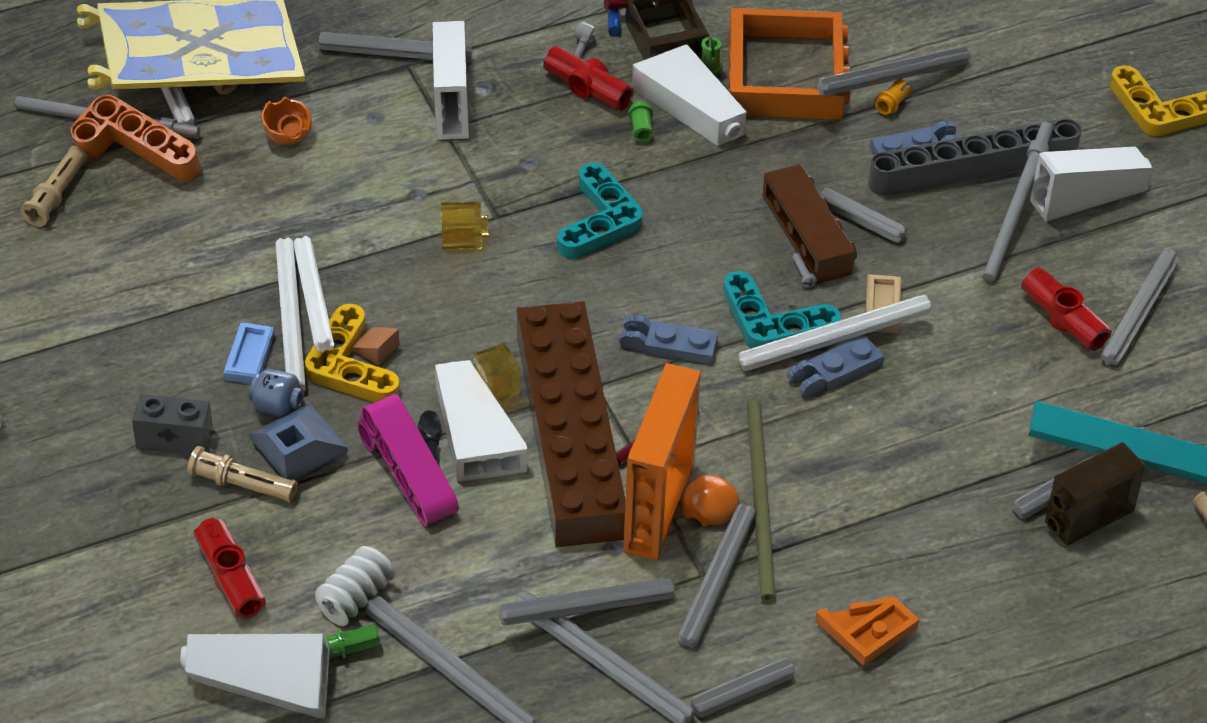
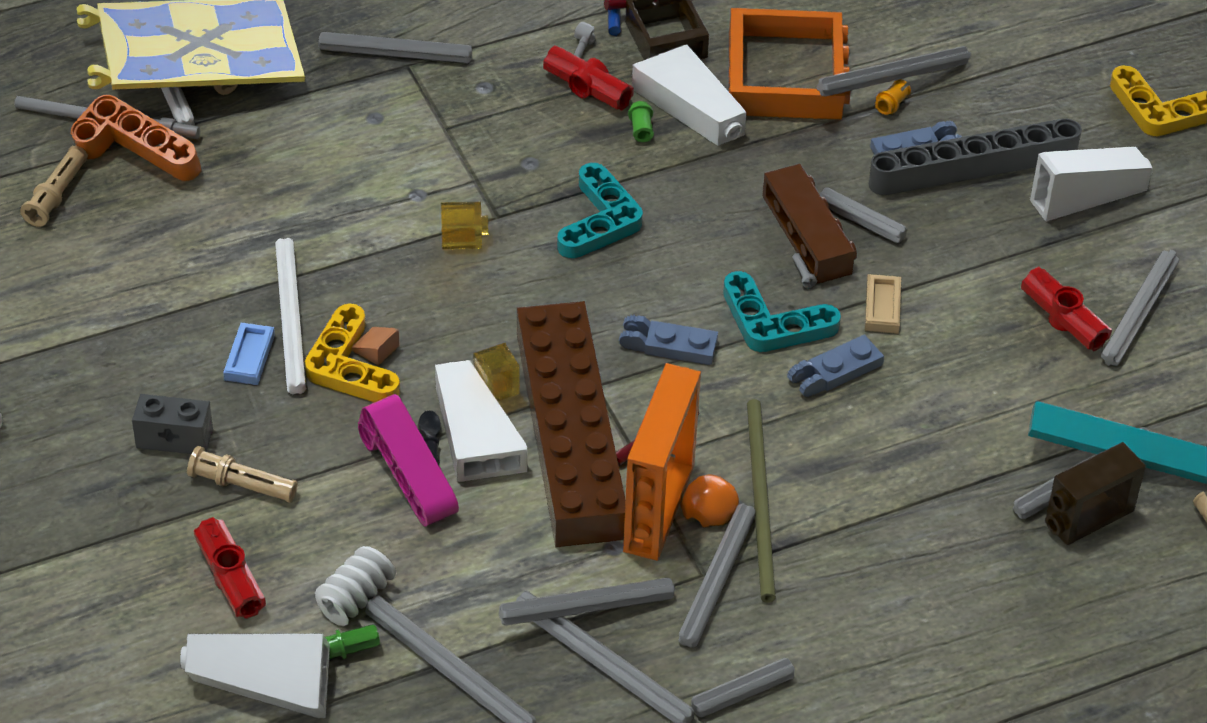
sand blue head [249,369,304,418] -> none
sand blue slope [250,404,348,480] -> none
orange hair [261,97,312,145] -> none
white axle [294,236,334,353] -> none
white slope [433,21,469,140] -> none
bright green pin [700,37,723,77] -> none
white axle [738,295,931,371] -> none
orange wing [815,596,920,666] -> none
light grey bar [983,122,1054,282] -> none

